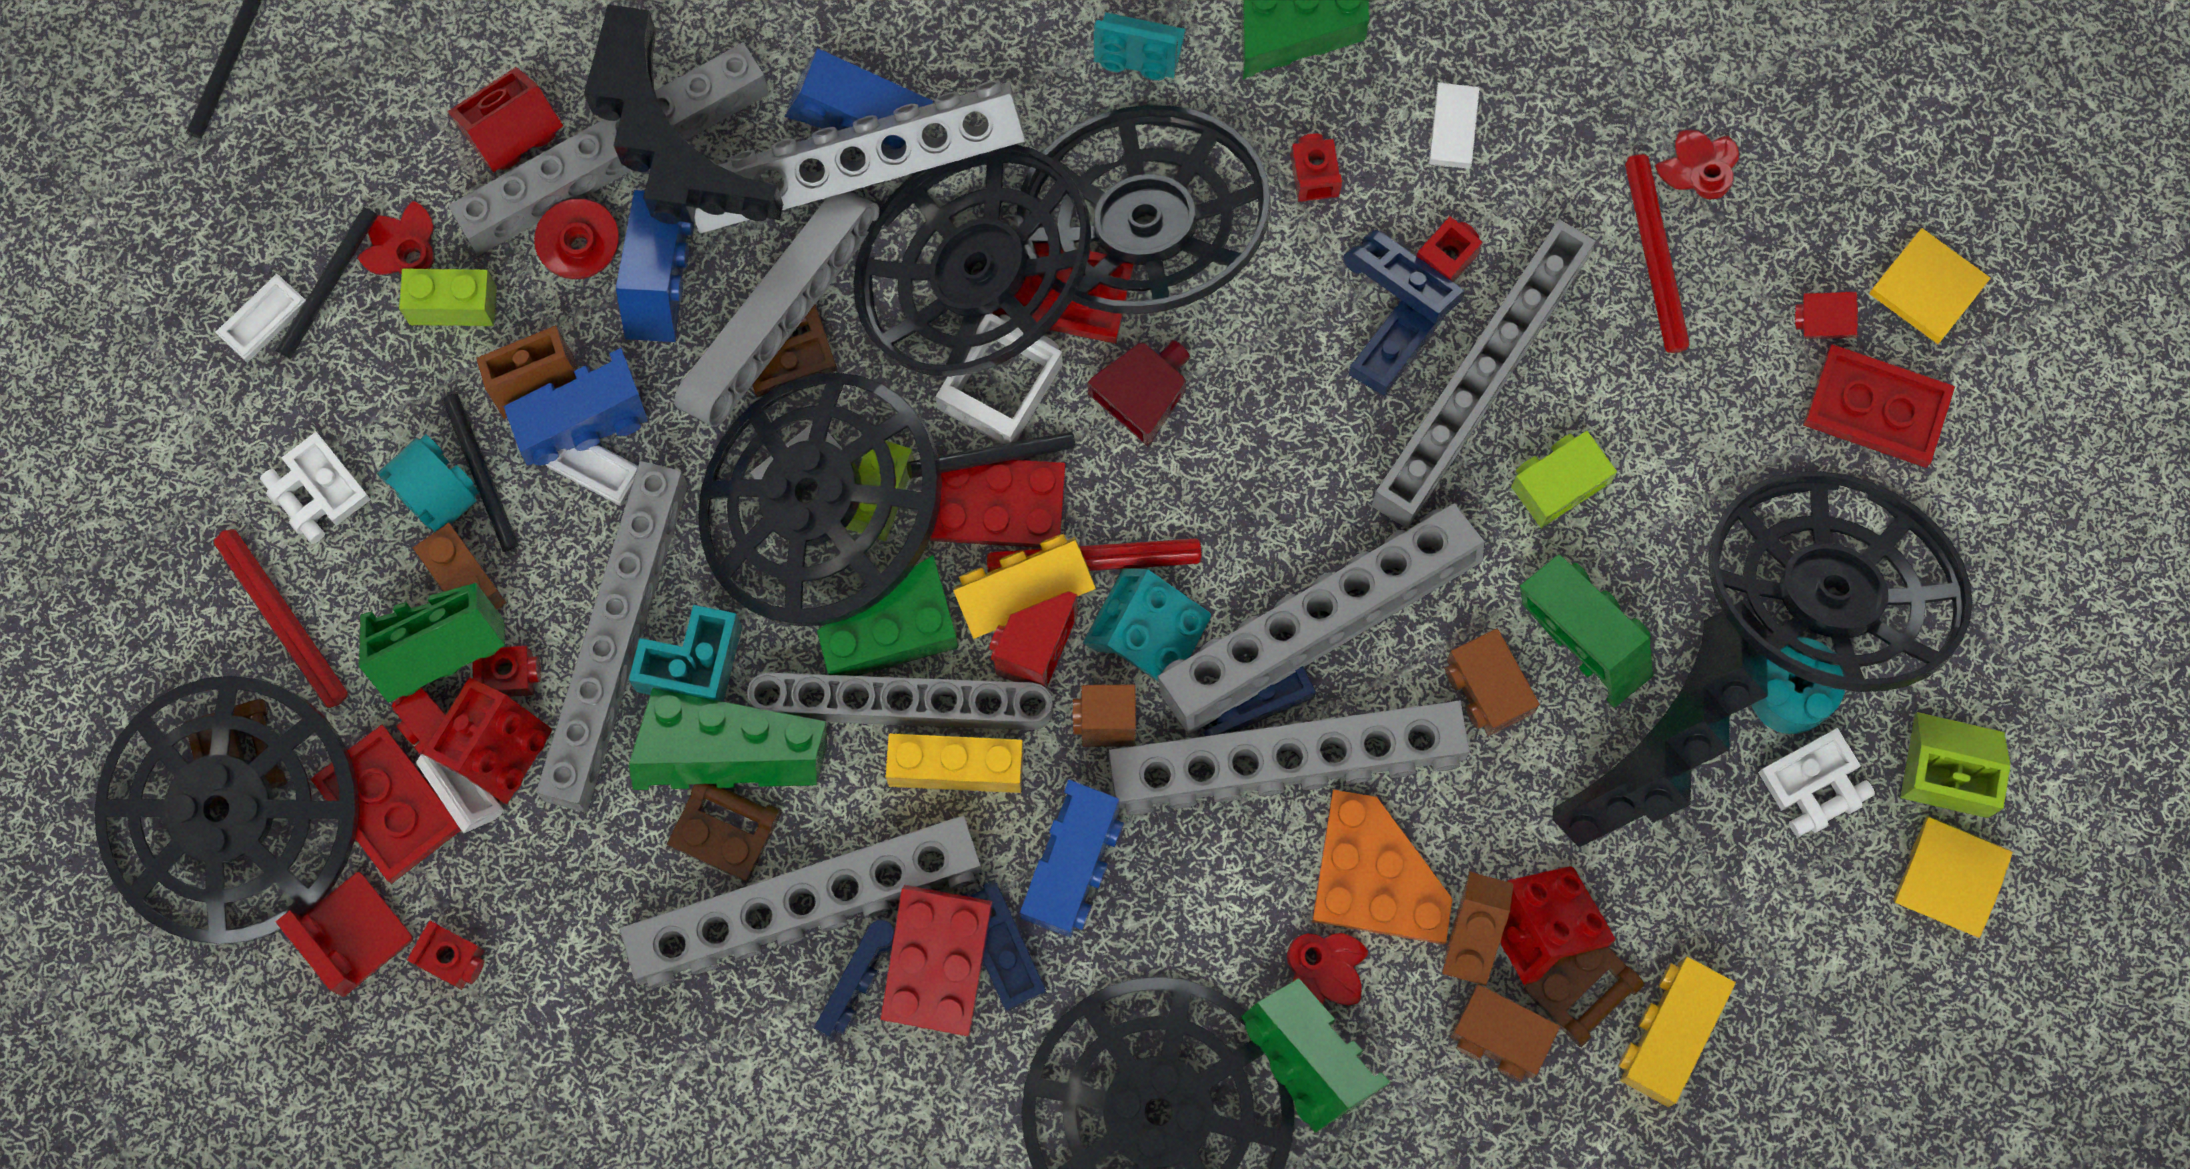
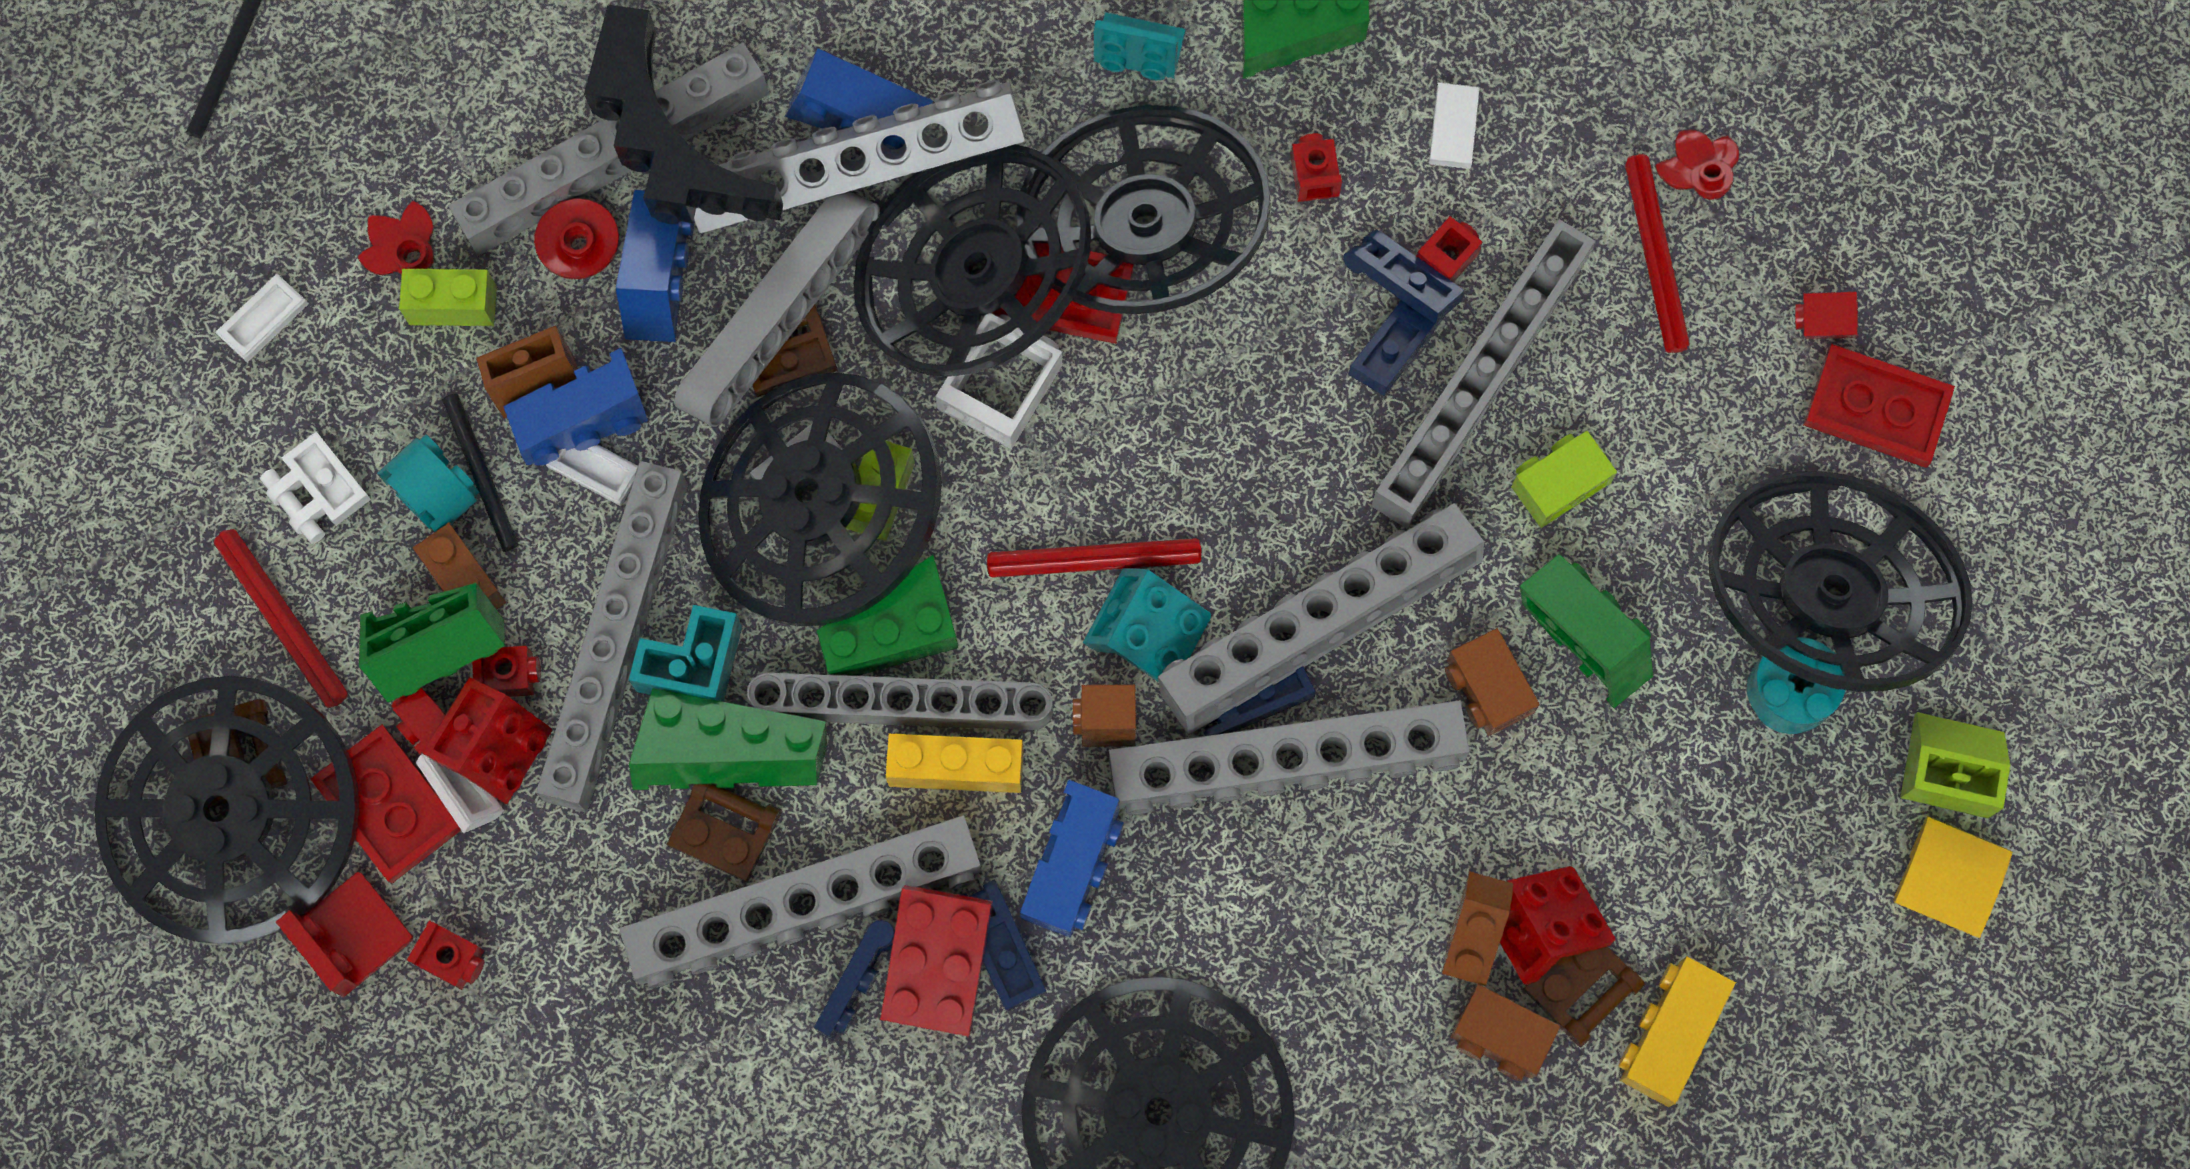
black bar [275,207,378,359] -> none
red slope [447,66,564,172] -> none
black bar [907,432,1075,479] -> none
red plate [930,455,1066,548] -> none
yellow brick [953,534,1096,639] -> none
red slope [989,591,1078,688] -> none
dark red torso [1088,340,1191,447] -> none
green wedge [1241,978,1391,1133] -> none
red plate [1287,933,1368,1005] -> none
orange plate [1312,789,1452,945] -> none
black arch [1552,601,1768,847] -> none
white plate [1758,728,1875,837] -> none
yellow slope [1869,228,1991,344] -> none

